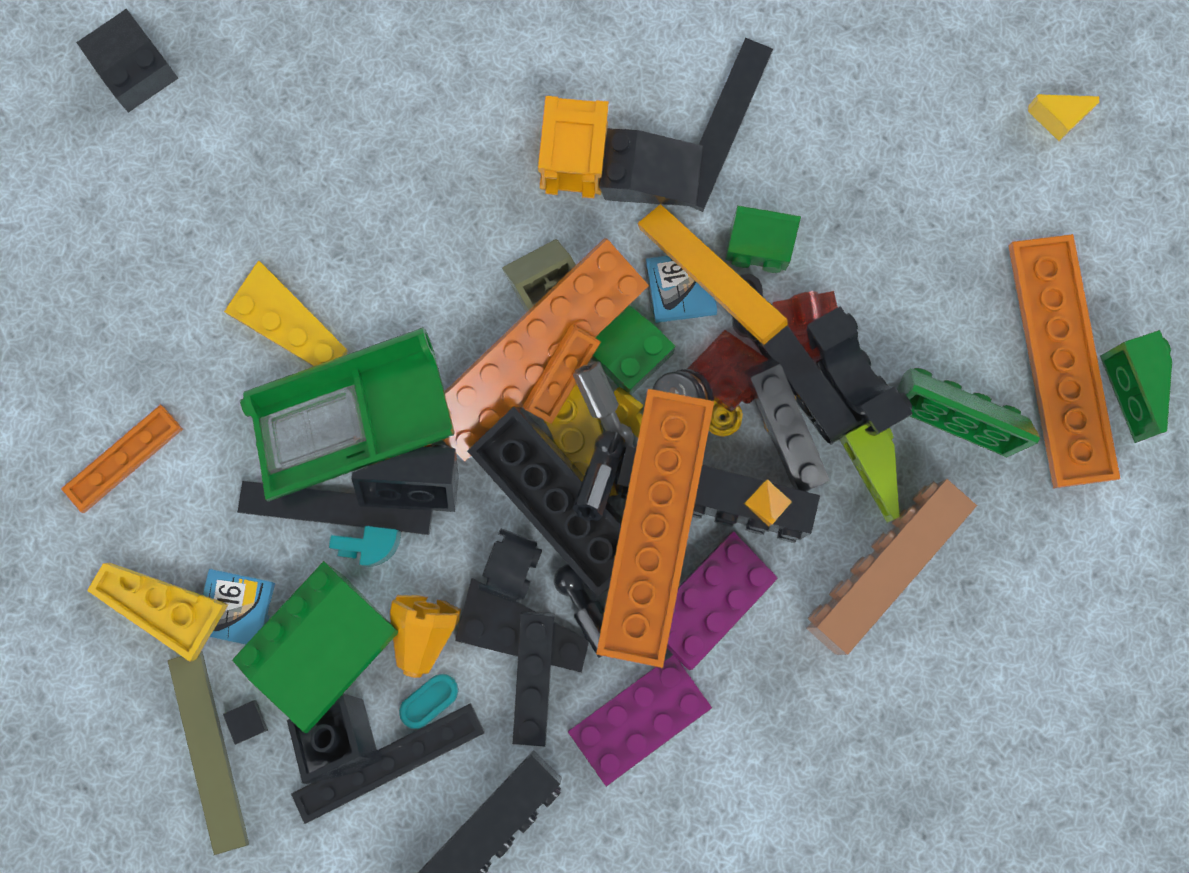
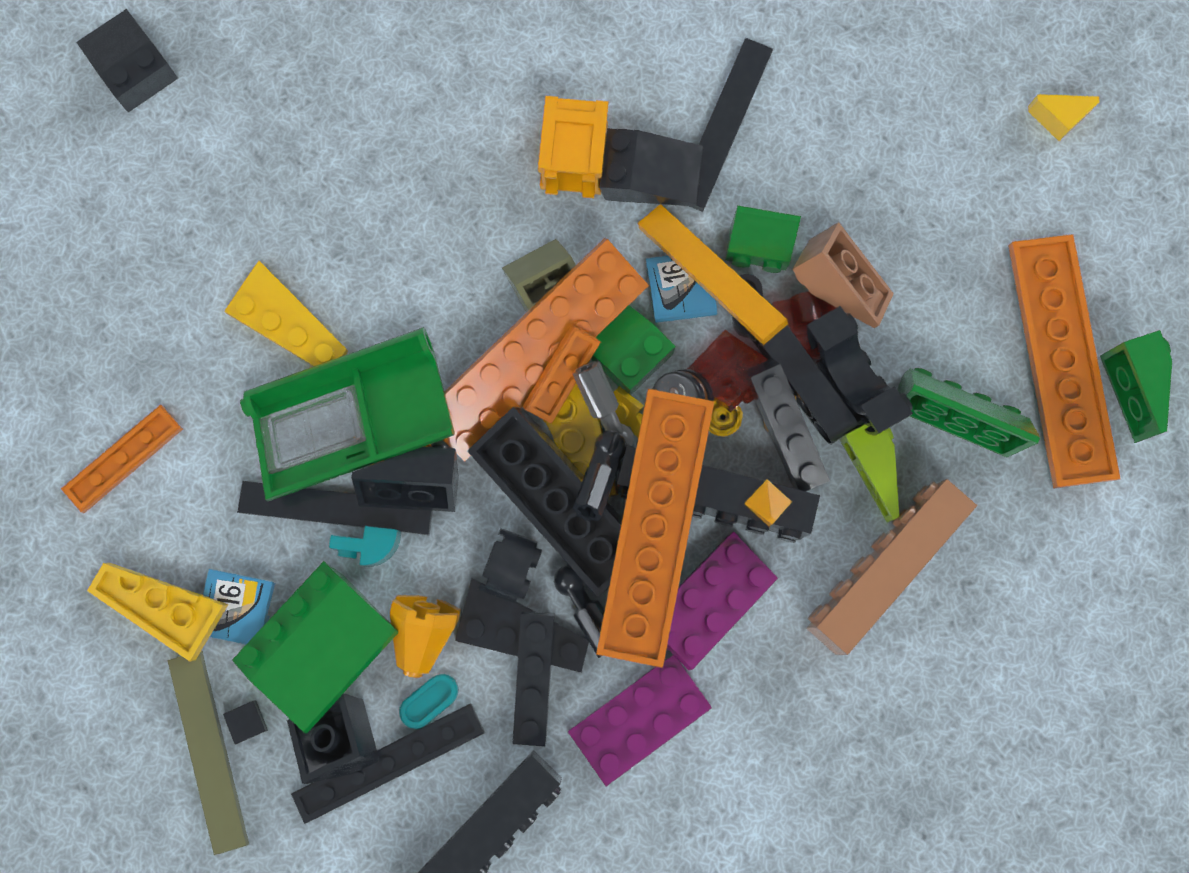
none -> nougat slope [792,222,894,328]

